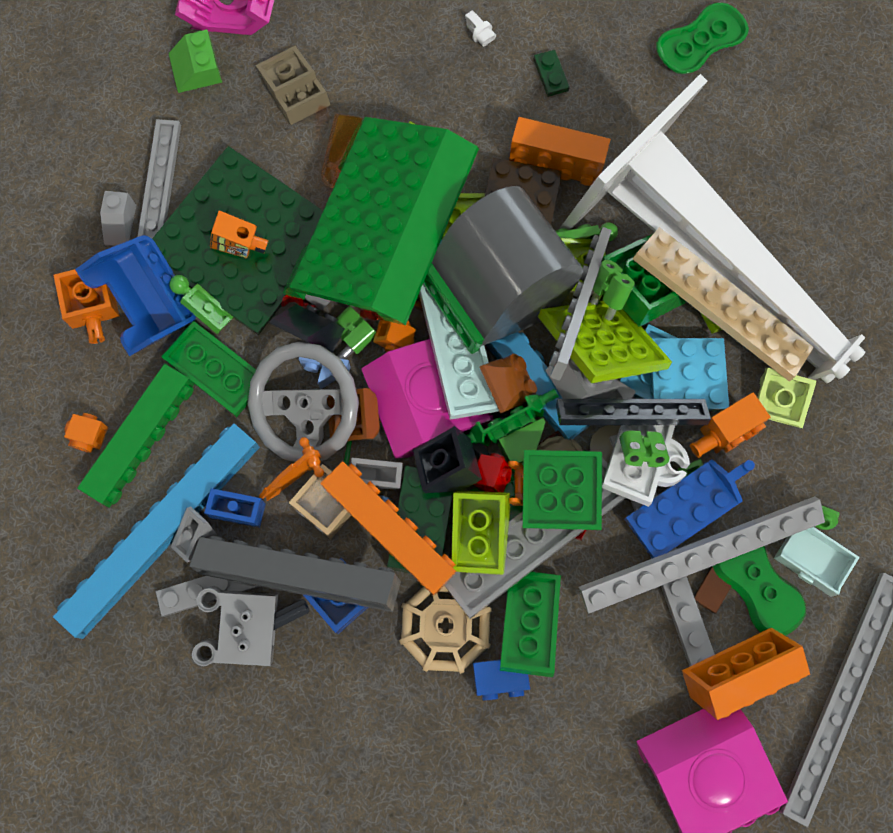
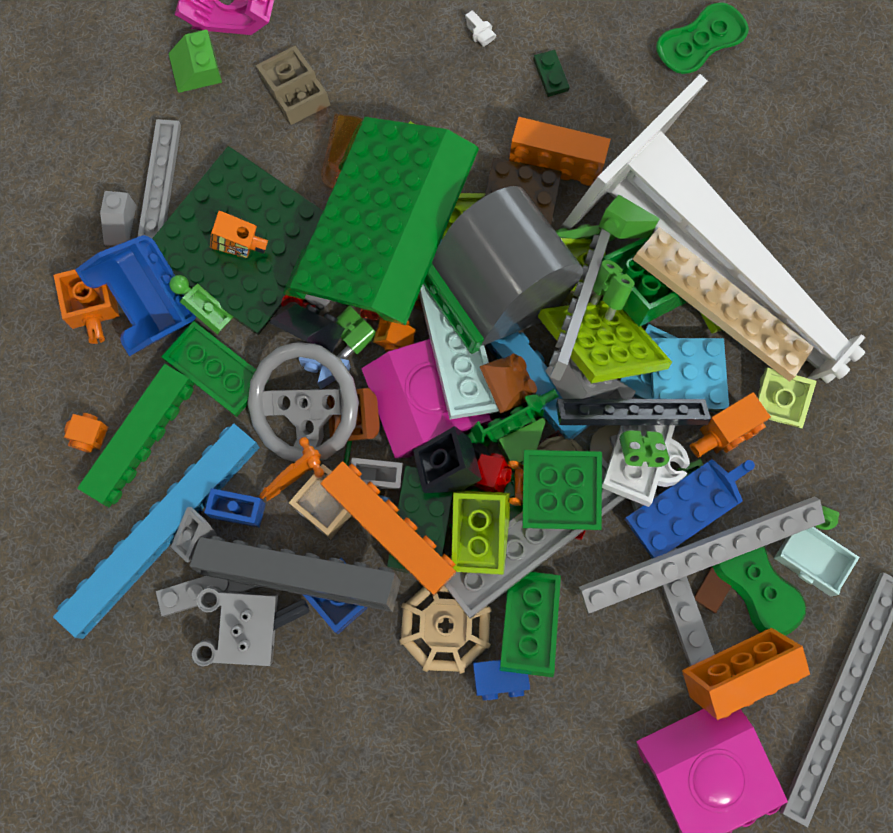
none -> bright green slope [598,195,660,239]

